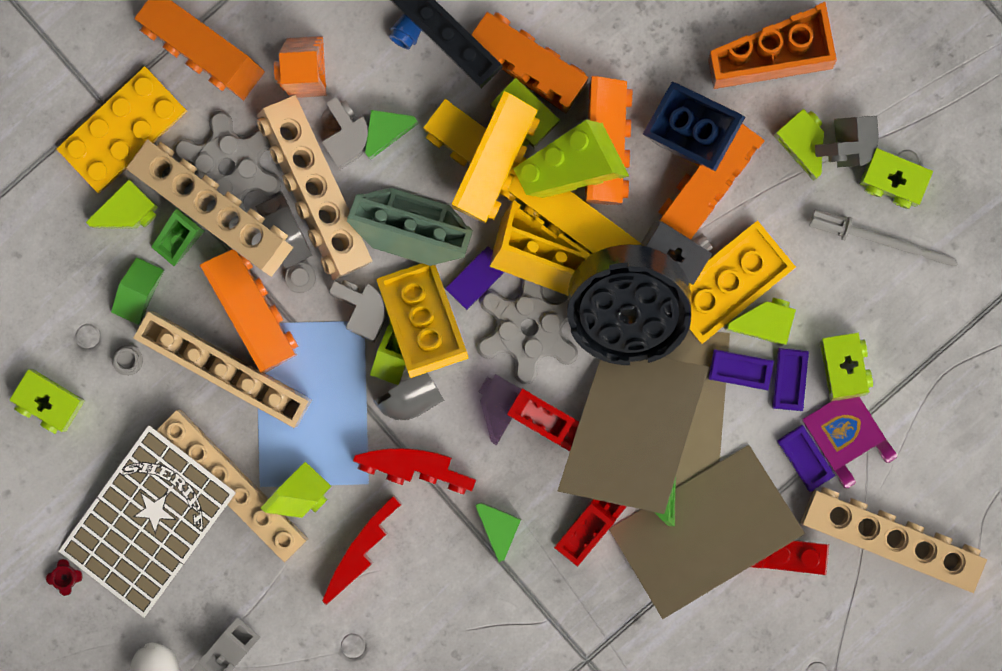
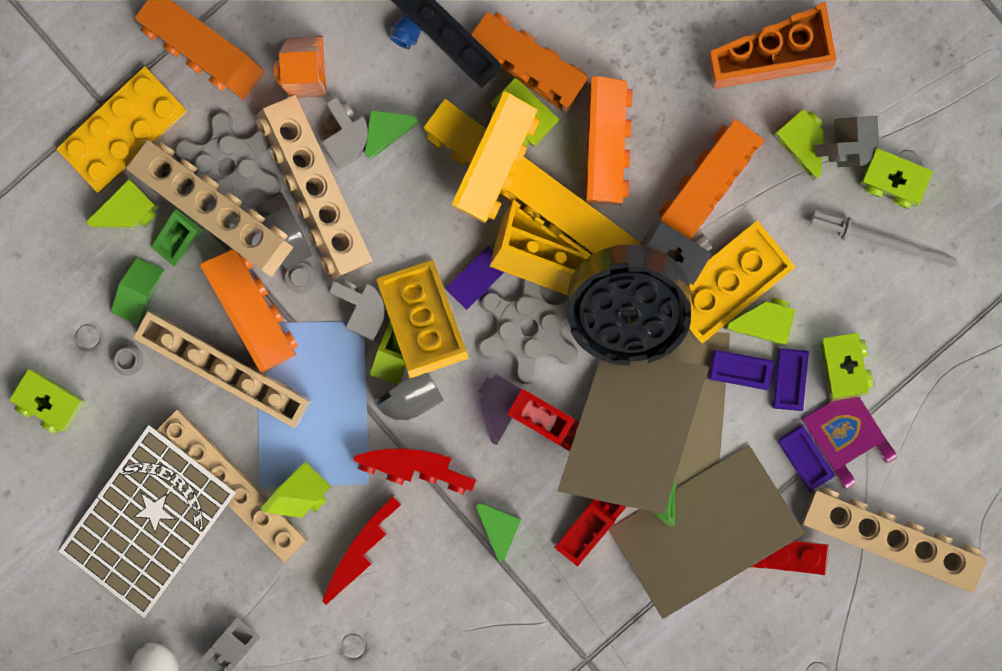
dark red plate [46,559,83,596] -> none
sand green wedge [347,188,473,266] -> none
lime wedge [513,120,629,198] -> none
dark blue slope [643,81,746,171] -> none

